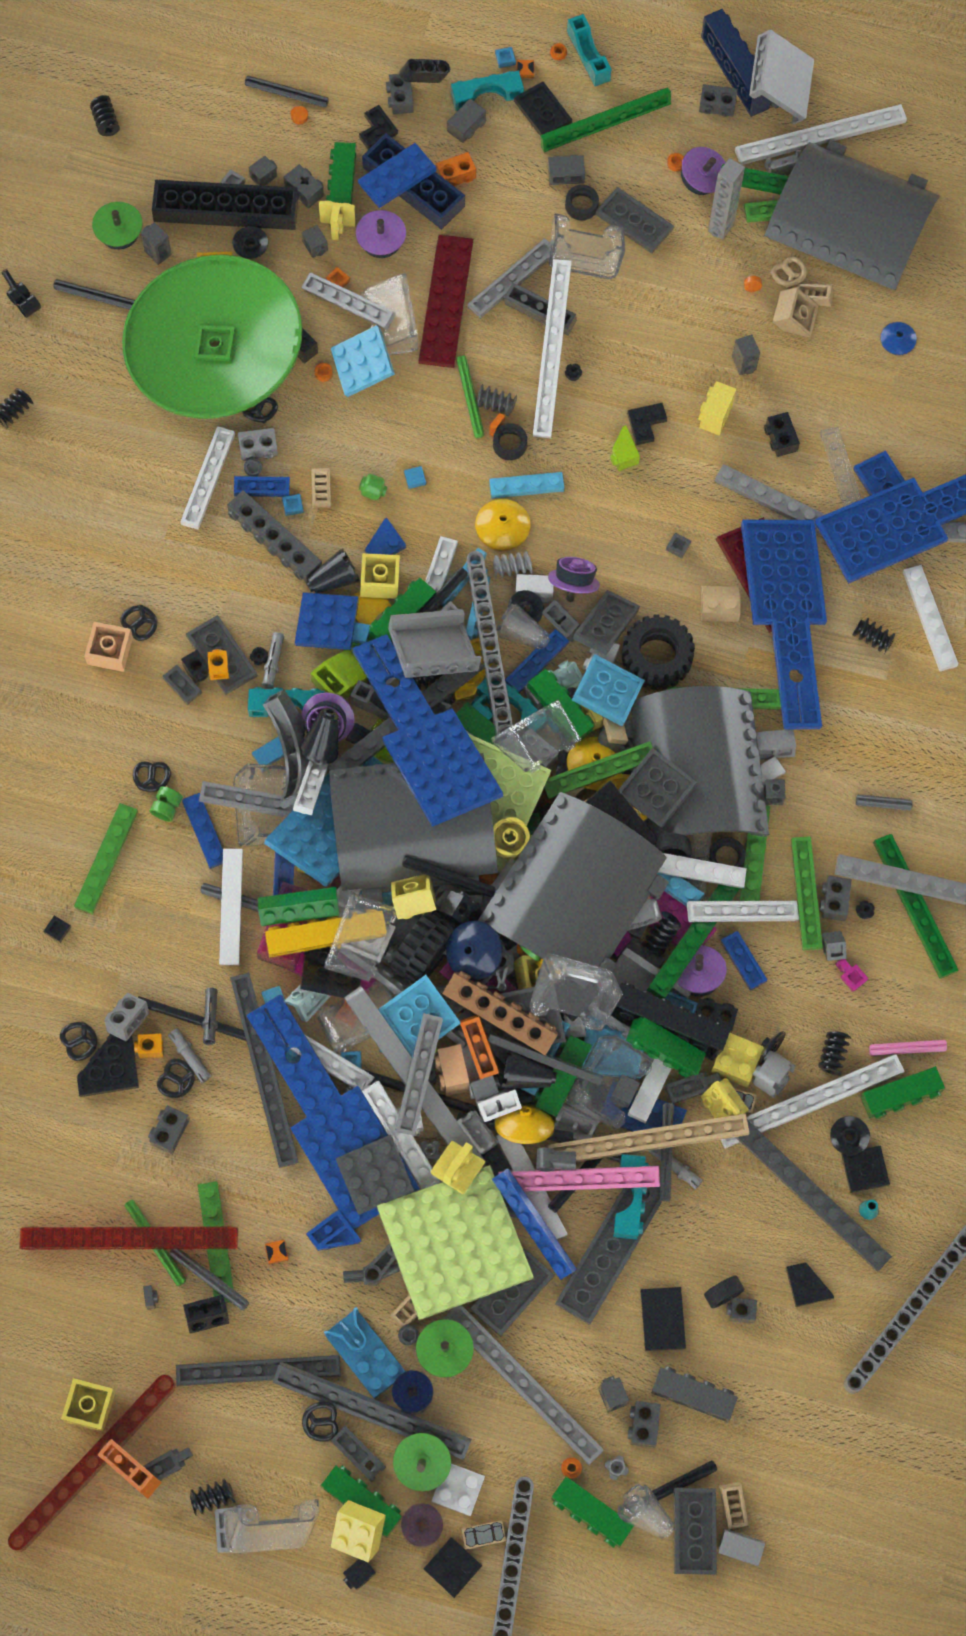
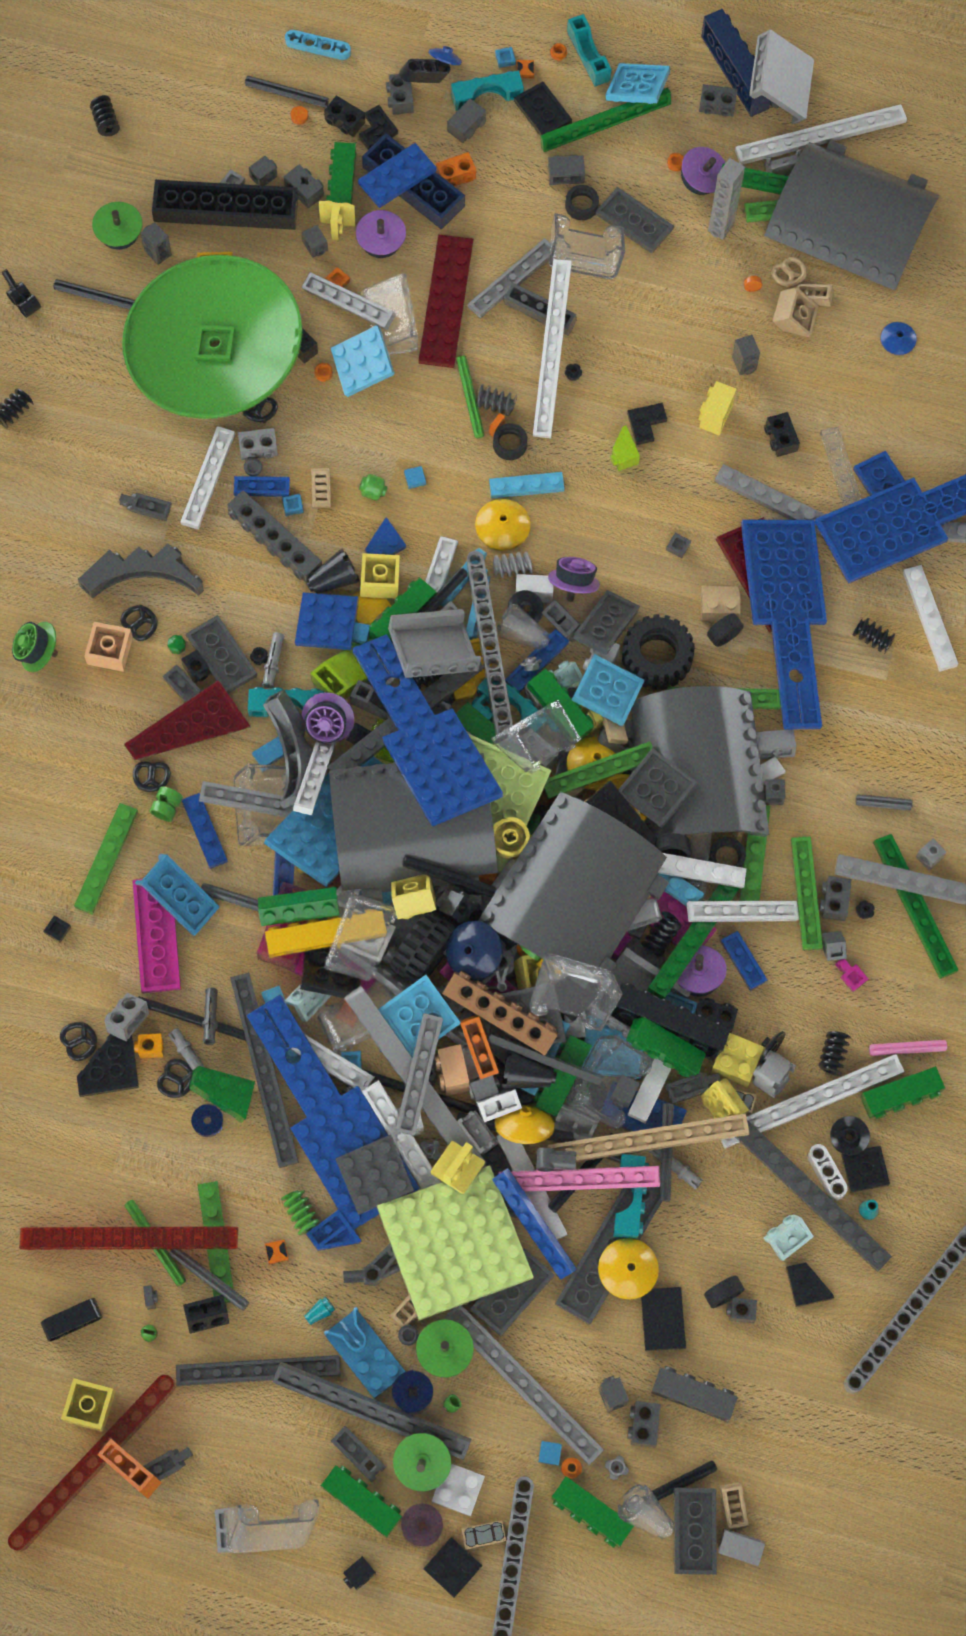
dark grey brick [148,1105,190,1155] -> none
black piece [190,1478,236,1516] -> none
light orange brick [207,649,229,680] -> none
white tile [219,849,243,965] -> none
black dish [232,226,268,259] -> none
black cone [300,708,339,764] -> none
black piece [302,1402,338,1442] -> none
light yellow brick [331,1500,386,1562] -> none
none -> bright green piece [12,622,58,672]
none -> black beam [40,1298,103,1342]
none -> dark grey arch [78,543,204,598]
none -> dark grey hinge [119,493,172,521]
none -> dark red wing [124,680,251,760]
none -> dark pink plate [133,879,181,994]
none -> dark azure plate [135,854,220,936]
none -> bright green hinge [141,1324,158,1342]
none -> green tile [167,635,186,654]
none -> green wedge [189,1066,255,1123]
none -> clear blue piece [191,1104,224,1137]
none -> bright green piece [281,1190,320,1235]
none -> medium azure beam [285,30,351,60]
none -> teal cone [304,1297,335,1325]
none -> black brick [324,95,365,137]
none -> blue dish [428,46,462,65]
none -> bright green hinge [443,1394,462,1413]
none -> light grey plate [520,657,542,671]
none -> dark azure tile [538,1441,562,1466]
none -> yellow dish [598,1238,659,1300]
none -> medium azure plate [606,63,670,104]
none -> black tyre [707,613,744,647]
none -> light aqua bracket [763,1214,814,1261]
none -> white beam [807,1144,847,1201]
none -> light grey brick [916,838,946,871]

